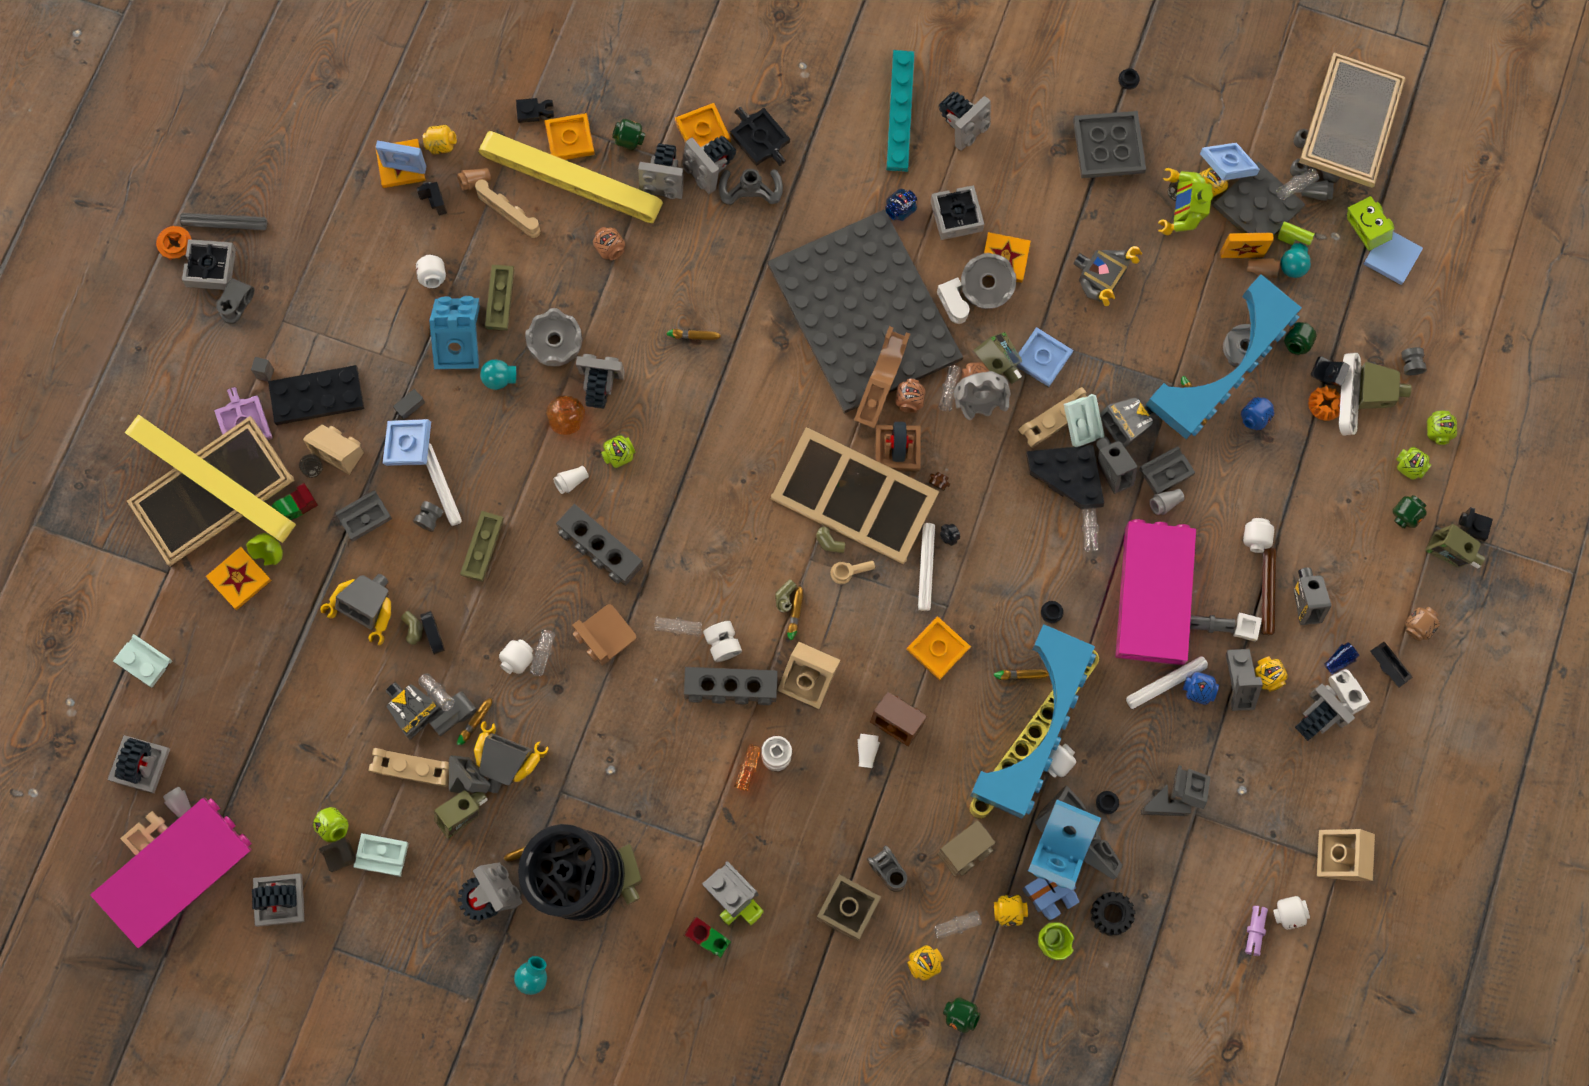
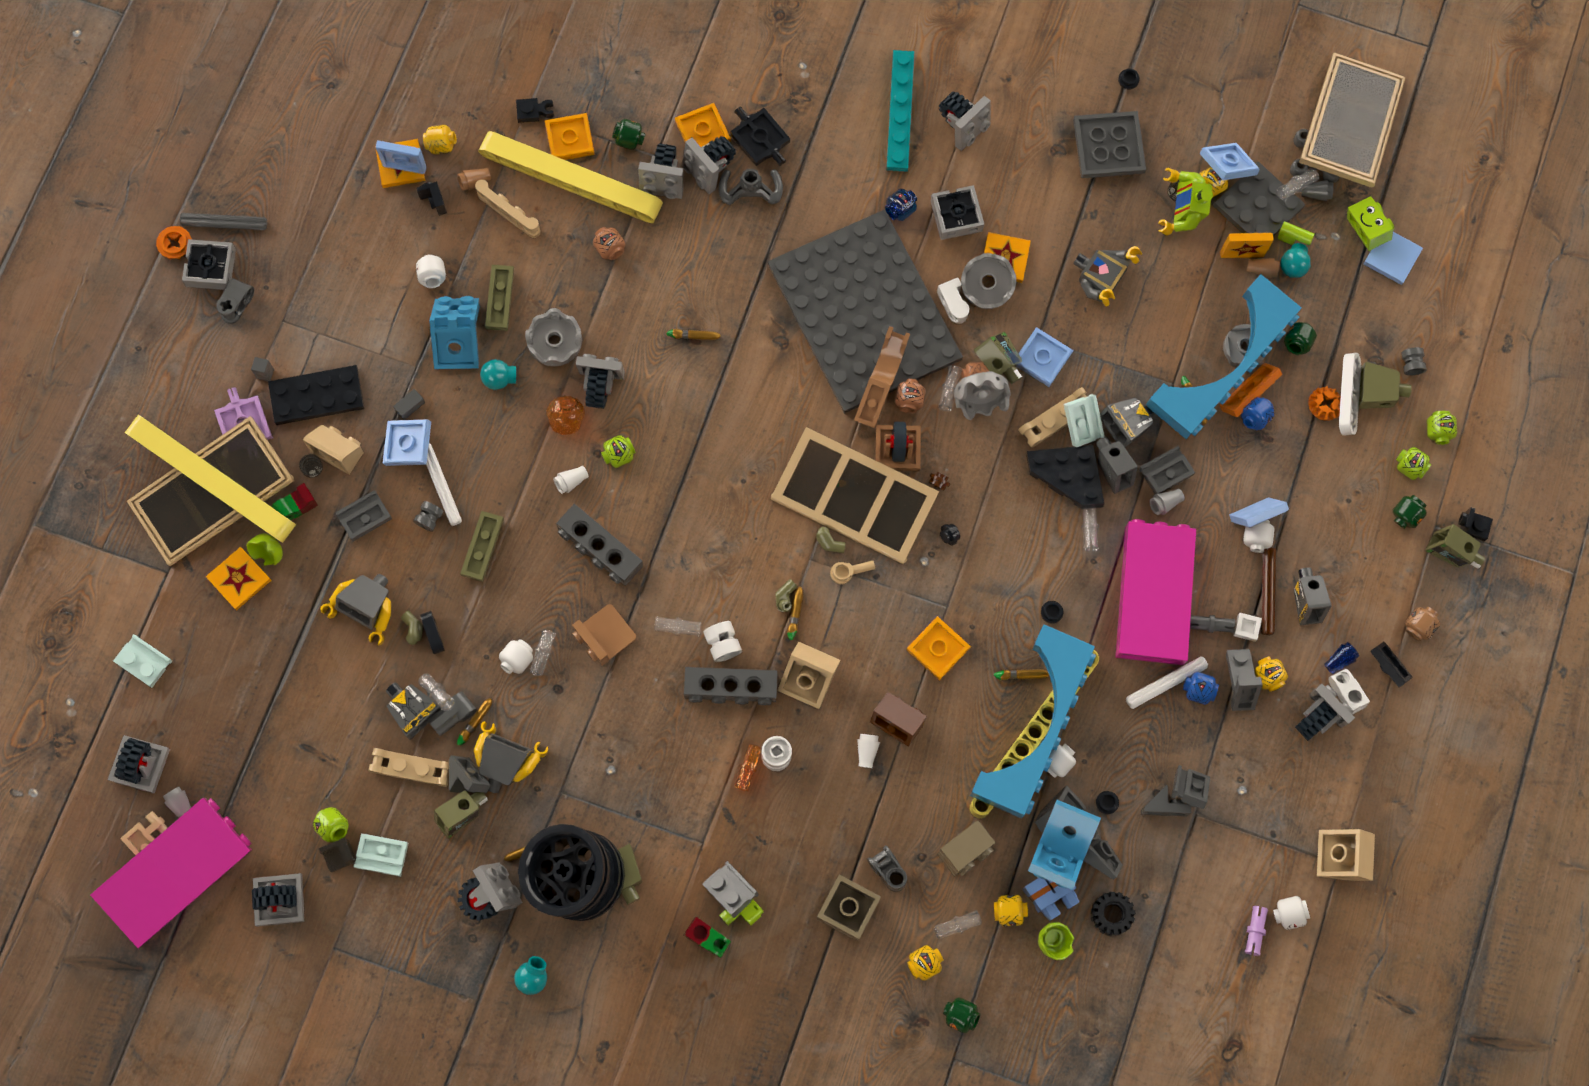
white axle [918,523,935,611] -> none
black bracket [1311,356,1350,386] -> none
none -> orange plate [1219,363,1283,417]
none -> light blue tile [1229,497,1289,528]

